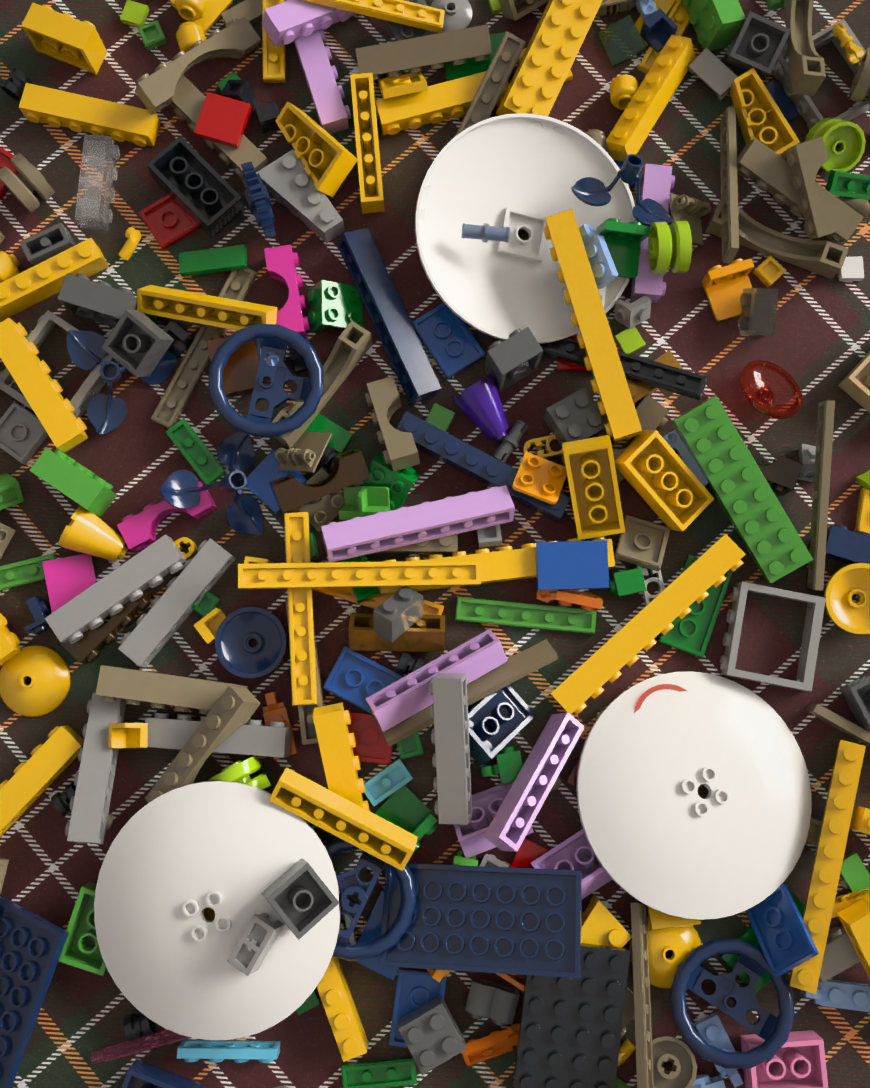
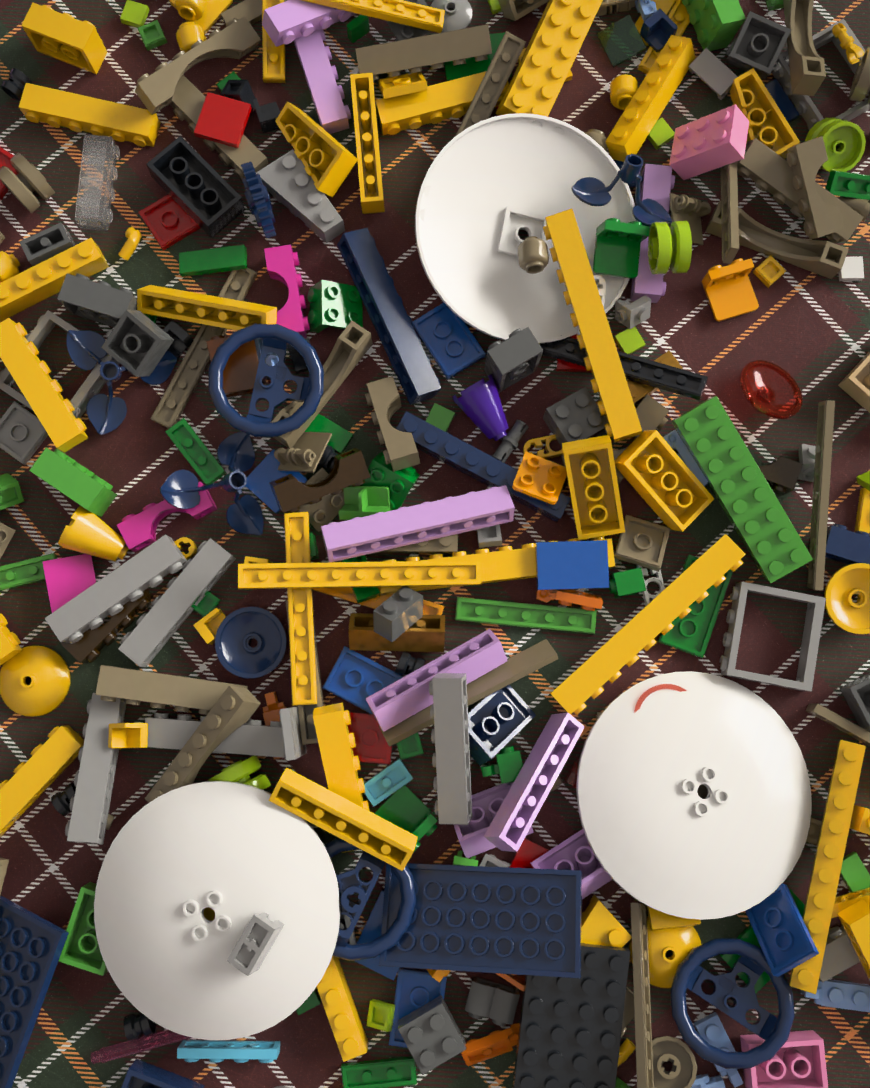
dark blue bracket [23,596,51,635] -> none
dark grey brick [261,858,339,940] -> none
sand blue pin [461,223,510,243] -> none
light blue hinge [579,224,618,289] -> none
clear smoke brick [738,288,779,336] -> none
none -> light grey tile [279,707,307,761]
none -> green tile [346,15,370,43]
none -> lime tile [366,999,395,1032]
none -> dark tan head [517,236,549,274]
none -> lime tile [647,118,675,150]
none -> bright pink brick [669,104,749,180]

